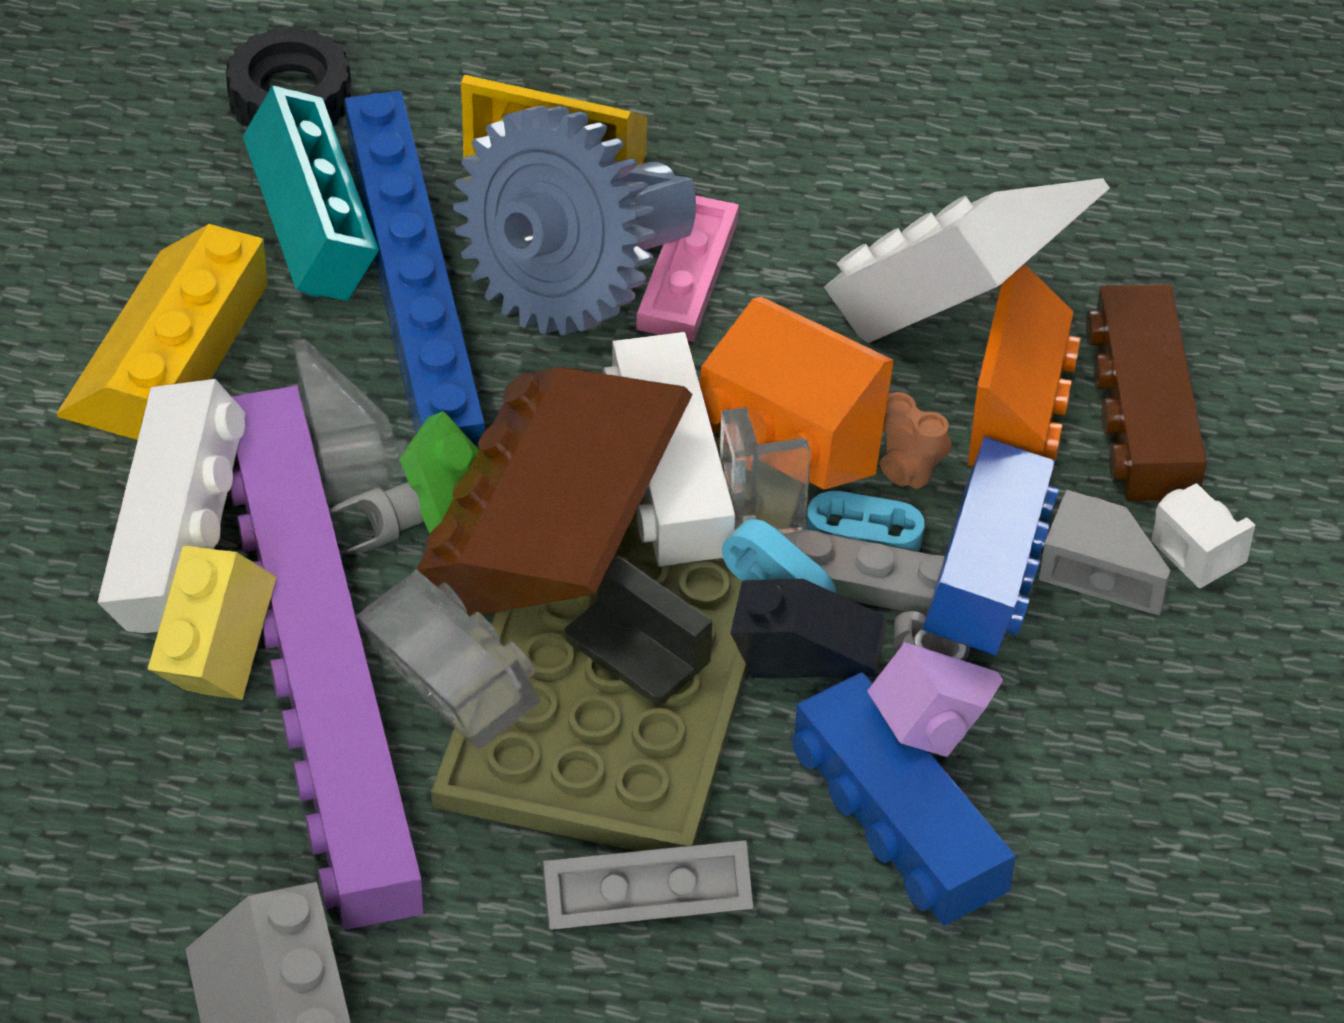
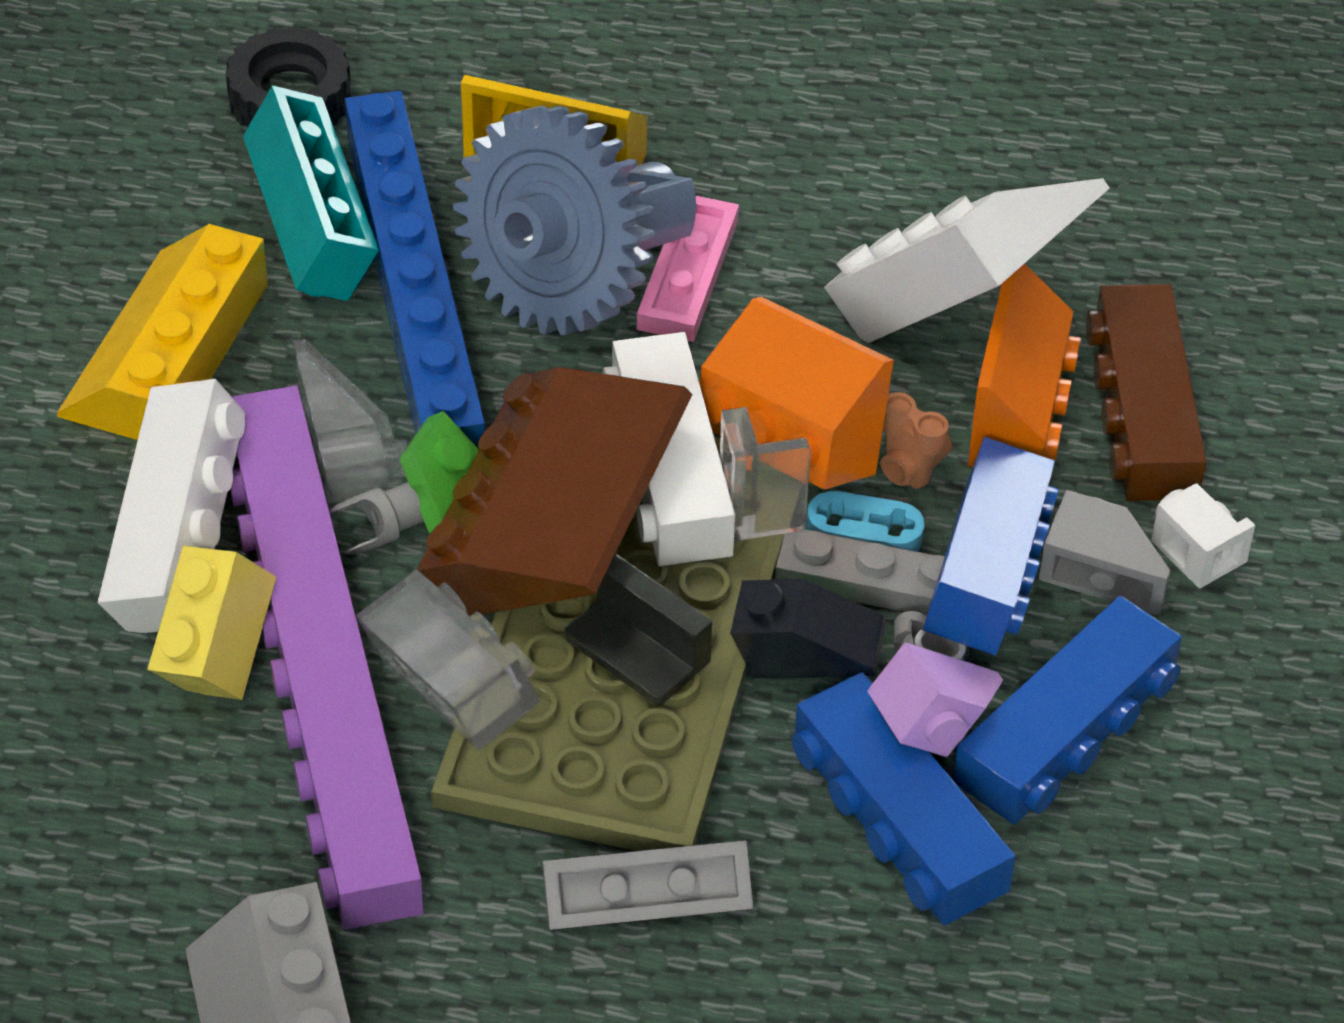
medium azure beam [722,519,836,593] -> none
none -> blue brick [953,595,1182,825]

